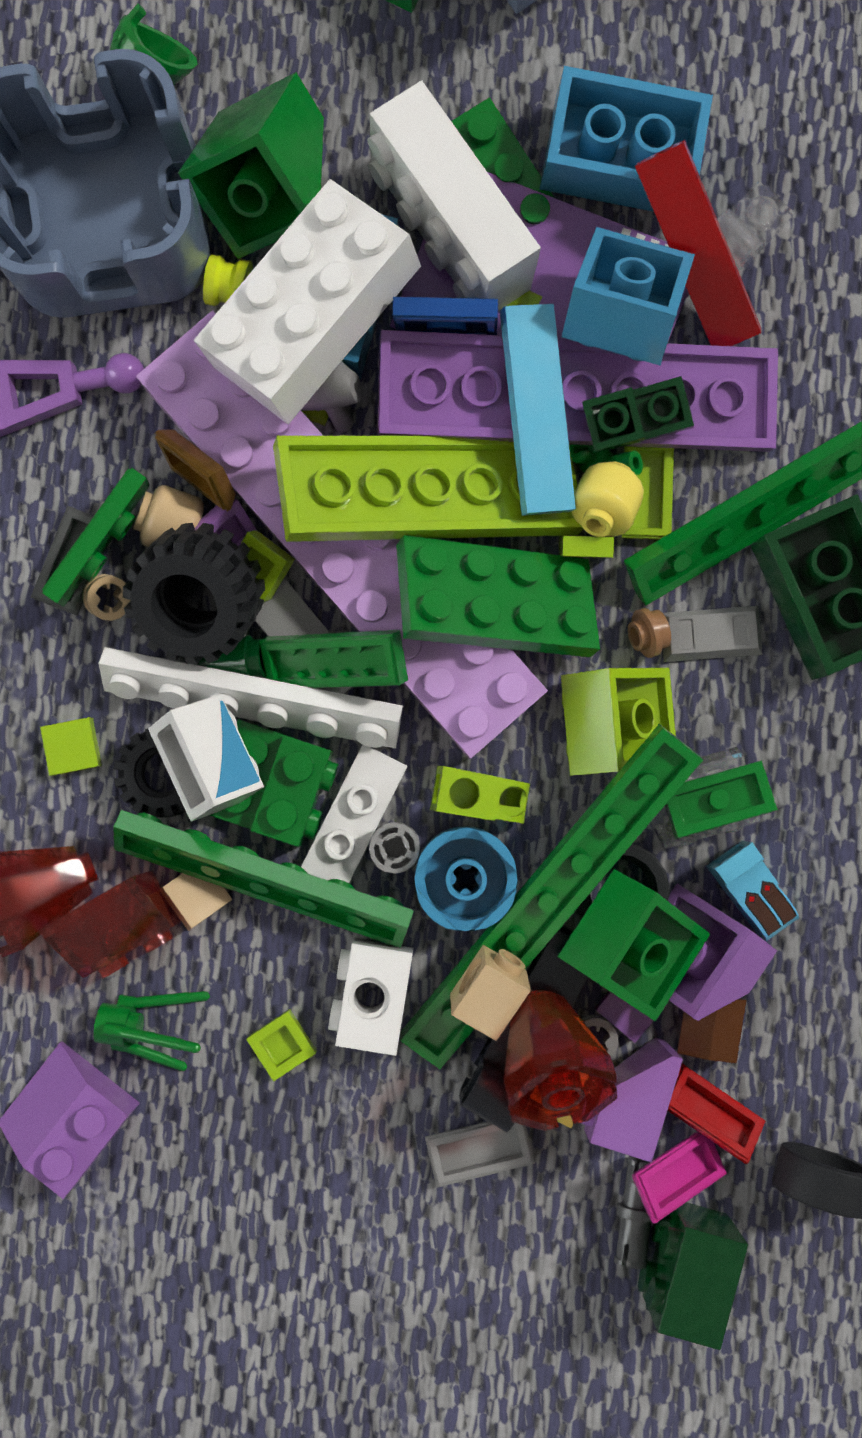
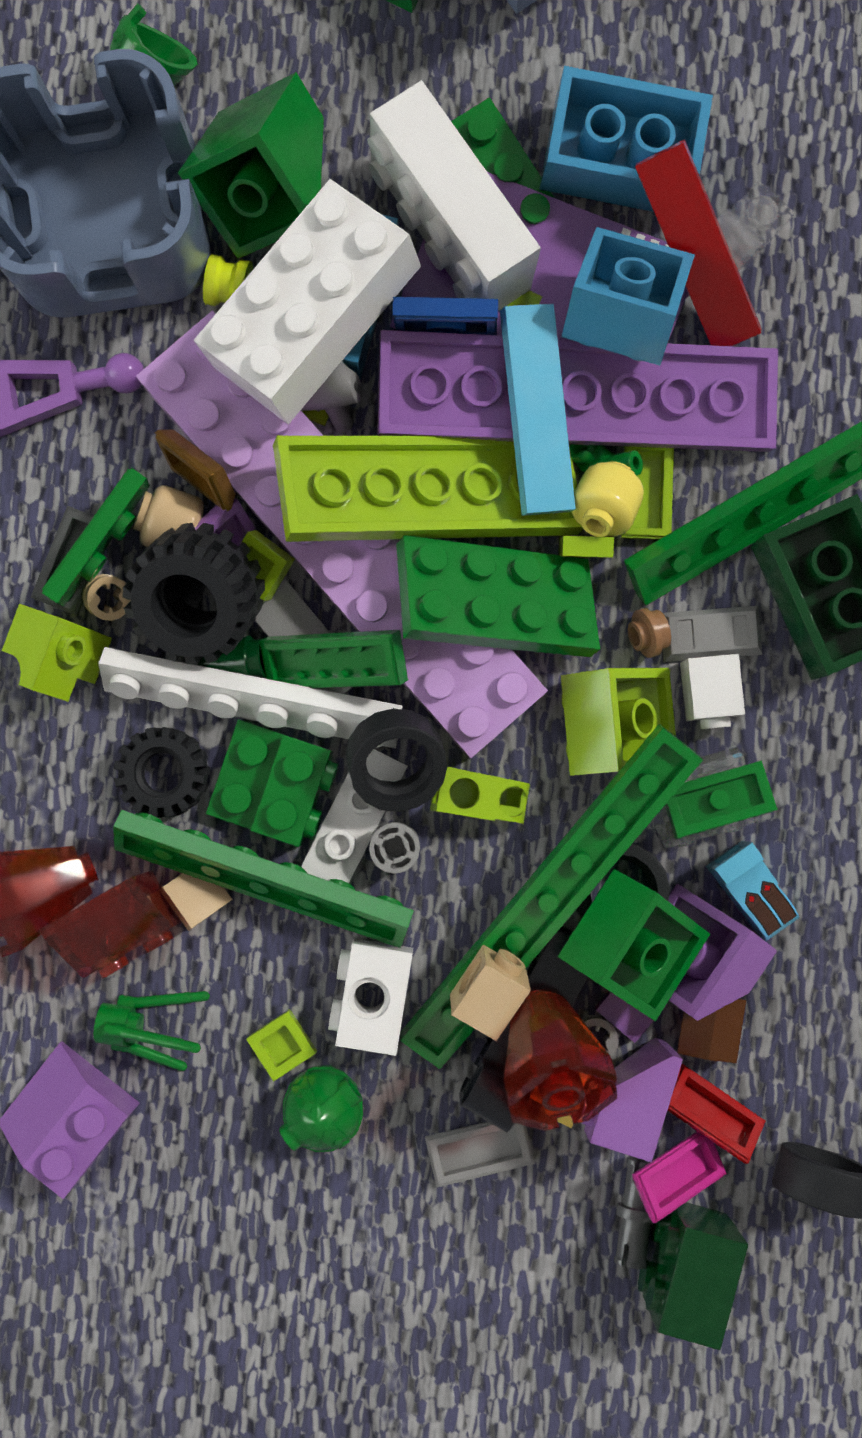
lime tile [40,717,102,776] -> none
white brick [148,694,264,822] -> none
dark azure brick [414,826,518,931] -> none
dark green slope [582,376,694,452] -> none
none -> lime brick [1,604,112,702]
none -> green helmet [279,1065,363,1152]
none -> black tyre [346,708,448,812]
none -> white brick [680,654,745,730]

